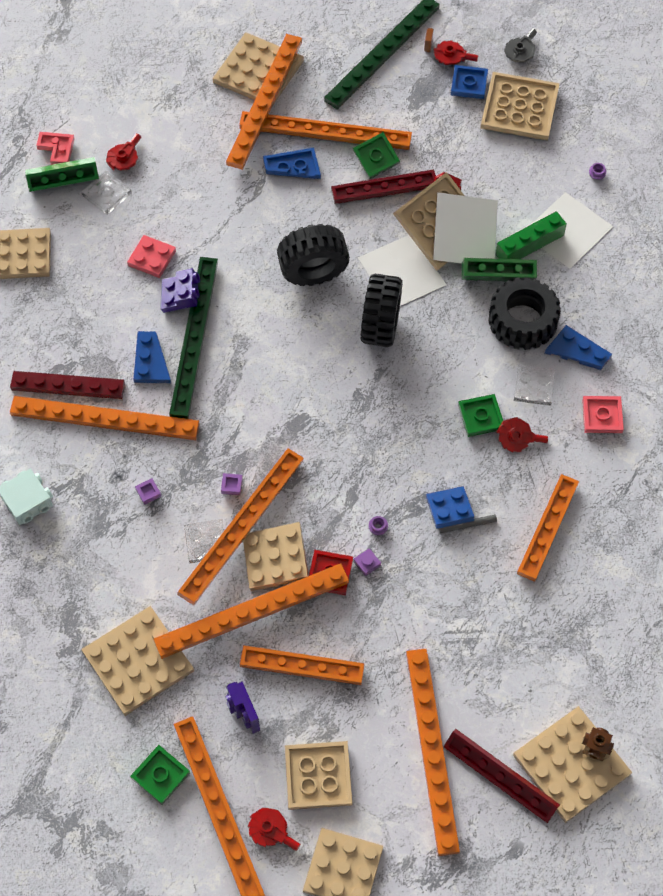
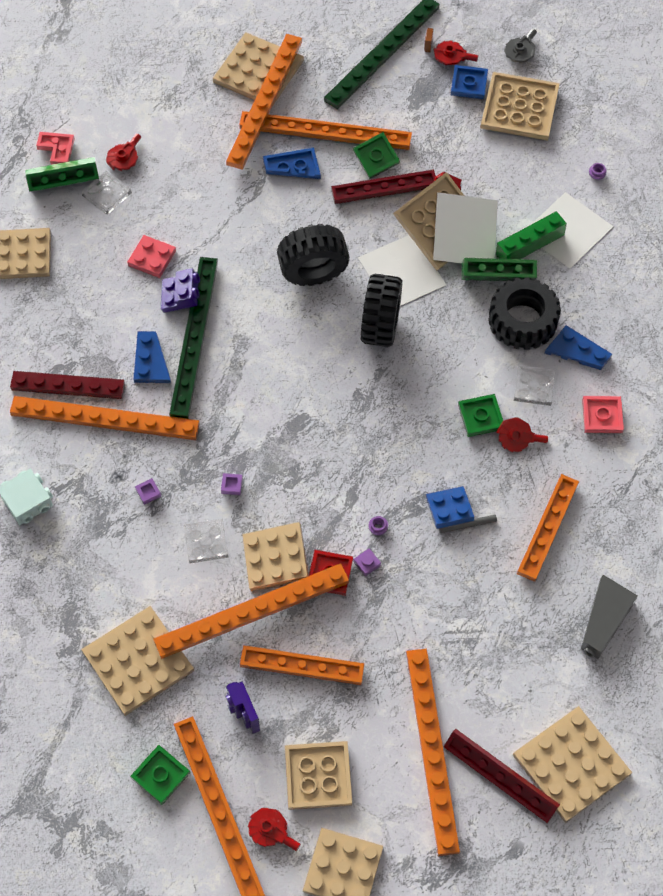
orange plate [177,448,304,606] -> none
reddish brown brick [582,727,614,761] -> none
none -> dark grey slope [581,575,638,659]

